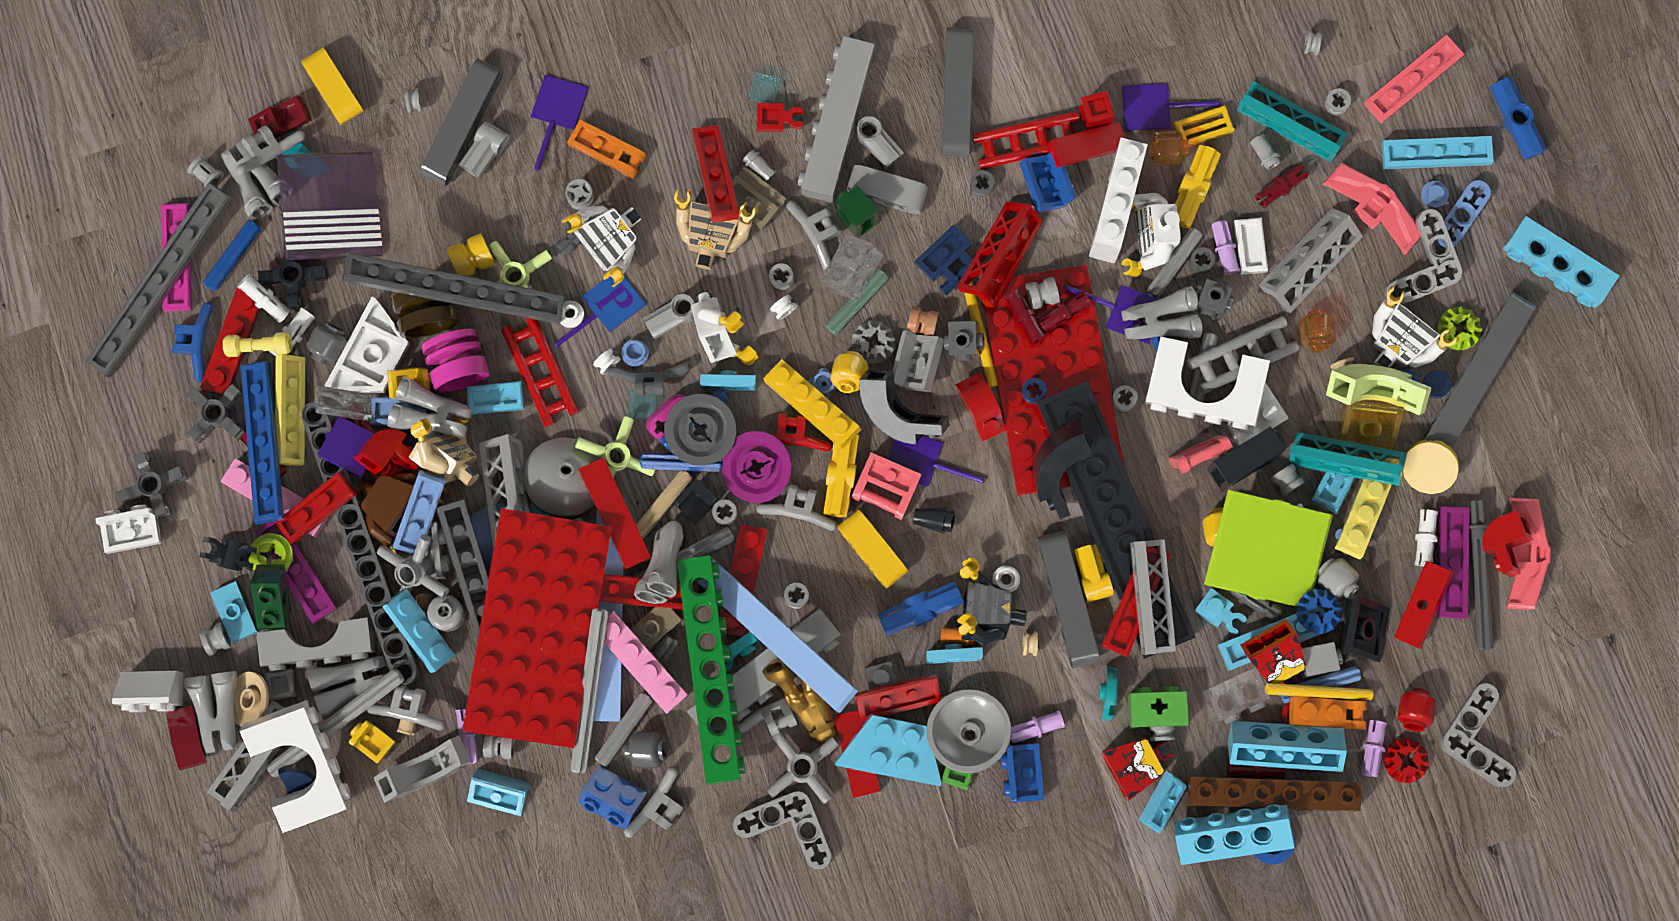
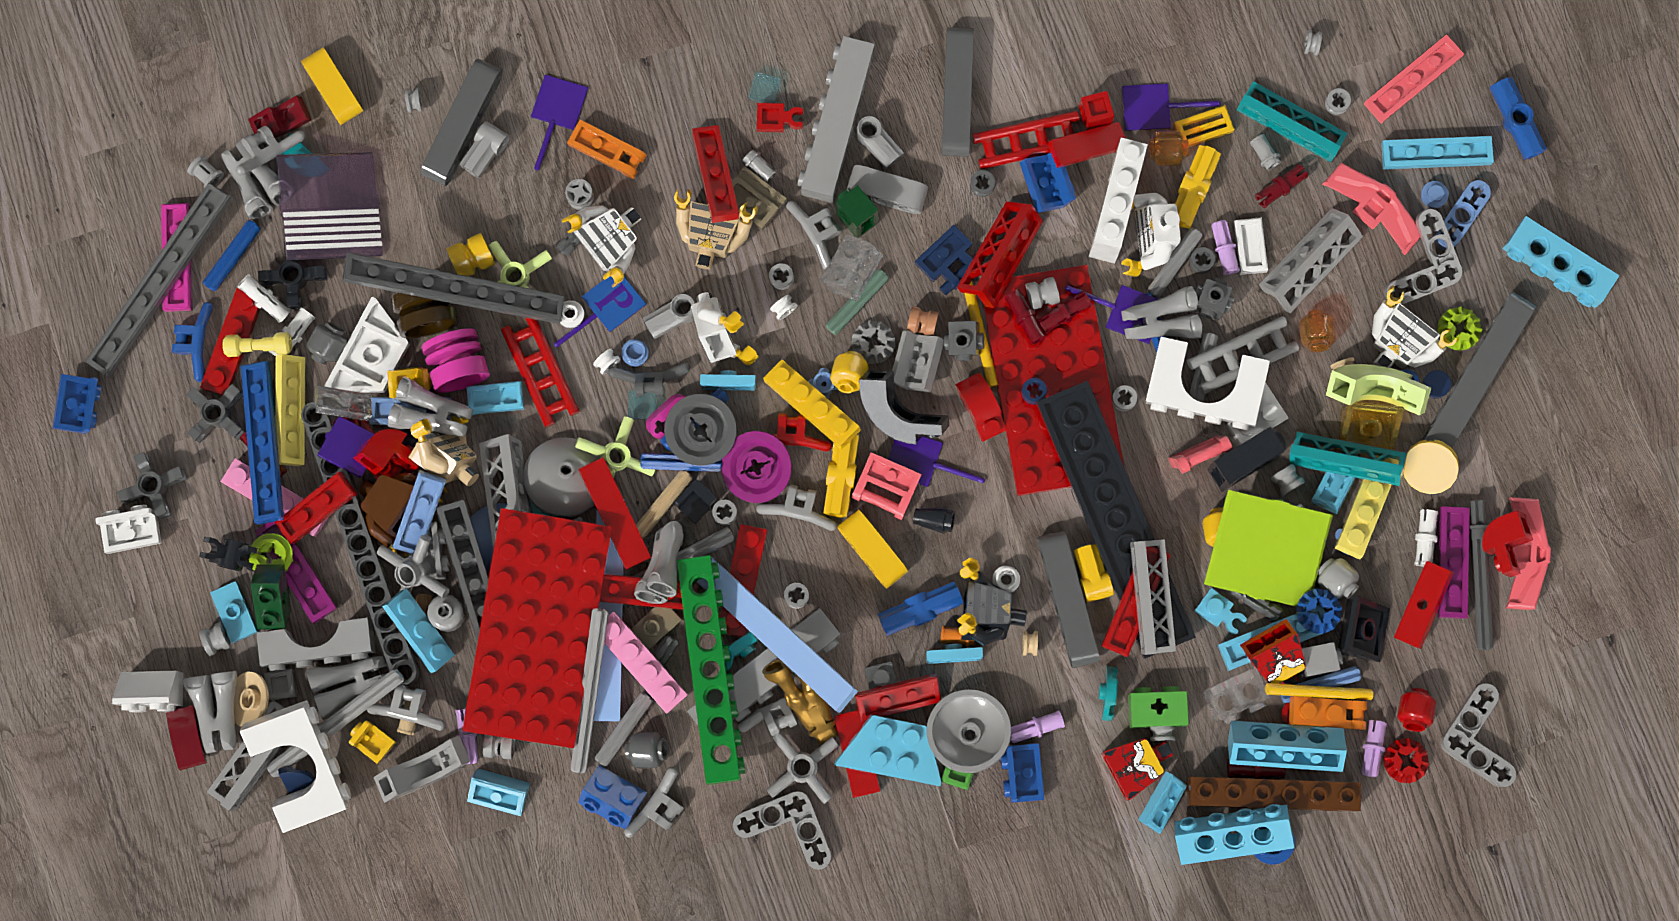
black arch [1033,420,1093,519] -> none
none -> blue bracket [52,374,101,434]

